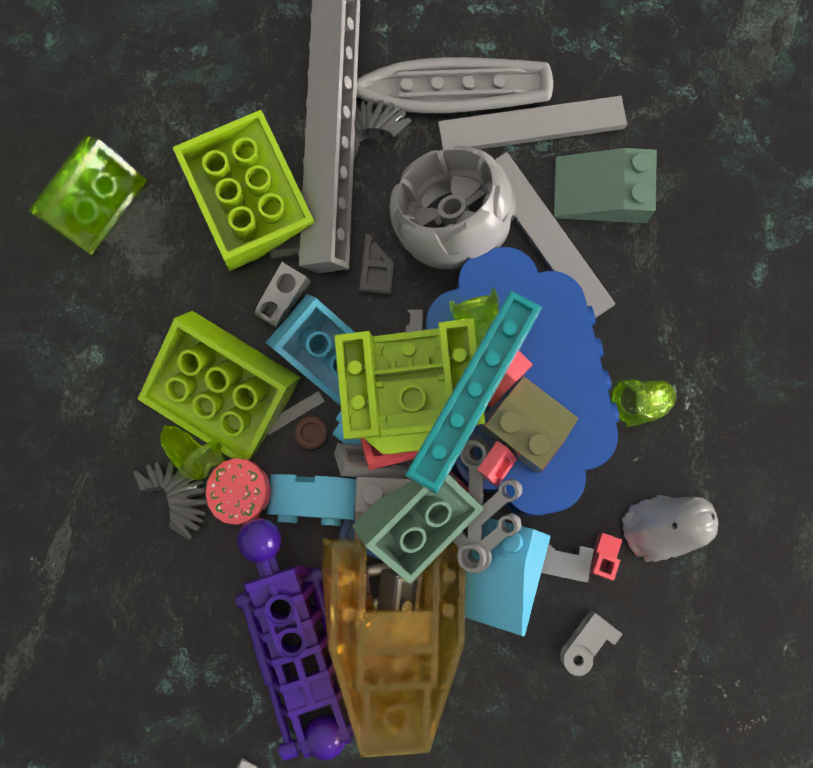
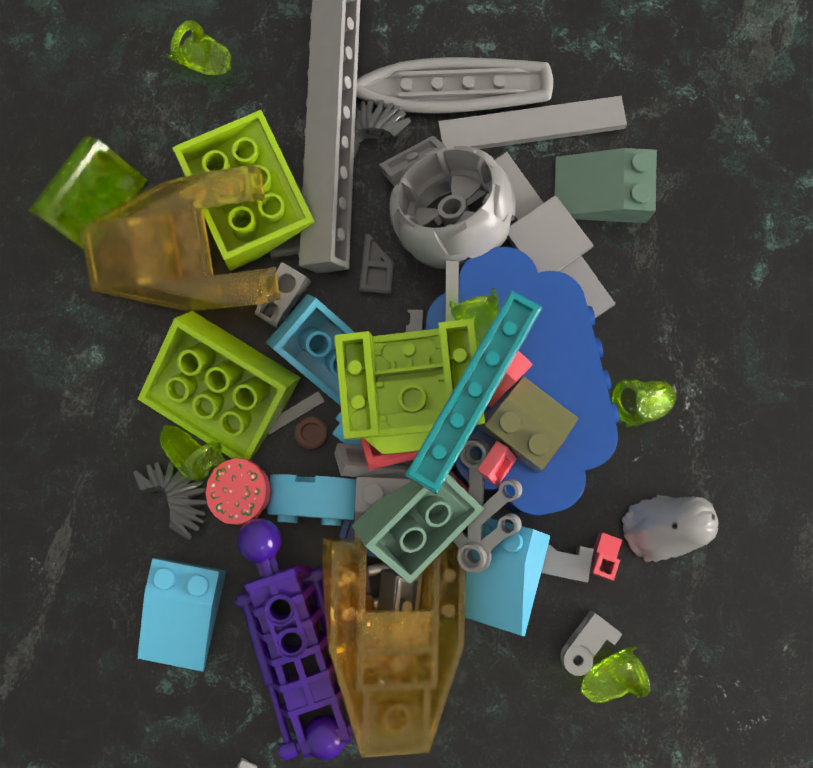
none -> clear yellow wedge [80,166,280,311]
none -> medium azure slope [137,558,226,672]
none -> clear neon green piece [167,20,232,76]
none -> light grey plate [379,135,446,186]
none -> light grey piece [446,260,459,322]
none -> light grey tile [507,195,594,273]
none -> clear neon green piece [581,646,651,703]

